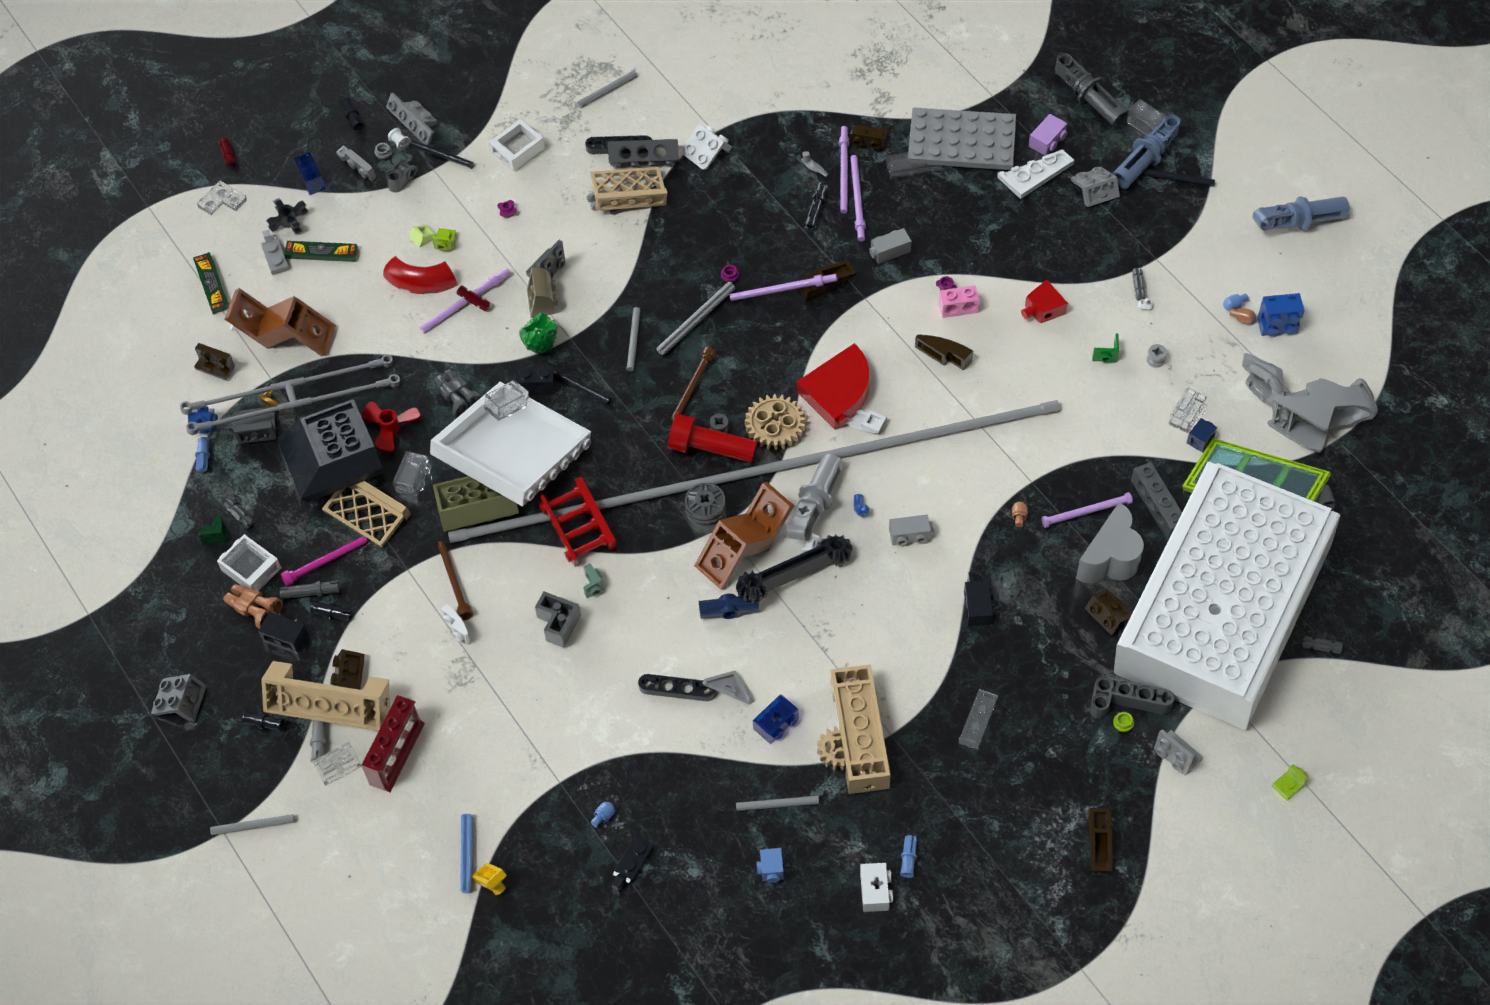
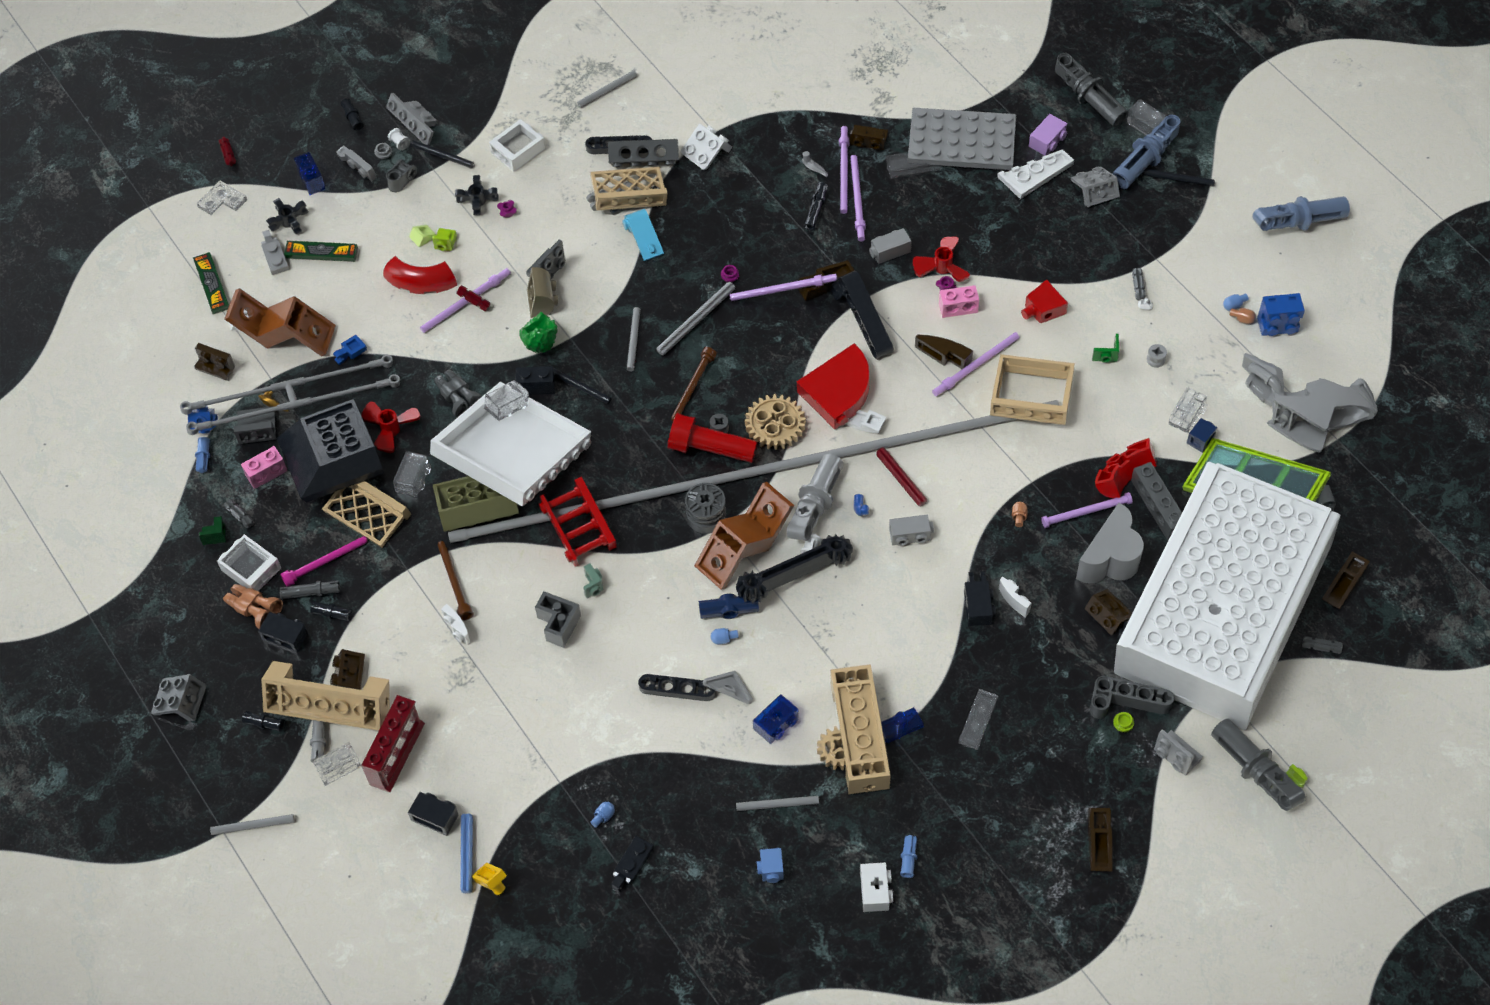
none -> bright pink brick [241,446,288,489]
none -> blue plate [333,335,367,365]
none -> black piece [408,792,459,836]
none -> black pin [455,175,499,215]
none -> medium azure door [622,209,664,261]
none -> medium blue cylinder [711,628,739,645]
none -> black beam [830,270,894,359]
none -> dark red axle [876,447,927,507]
none -> clear blue tile [881,707,923,743]
none -> red piece [913,237,969,282]
none -> lavender bar [932,332,1019,396]
none -> tan window [990,354,1075,425]
none -> white slope [999,577,1031,618]
none -> red brick [1095,438,1157,498]
none -> dark grey piece [1211,719,1305,811]
none -> dark brown slope [1322,552,1370,610]

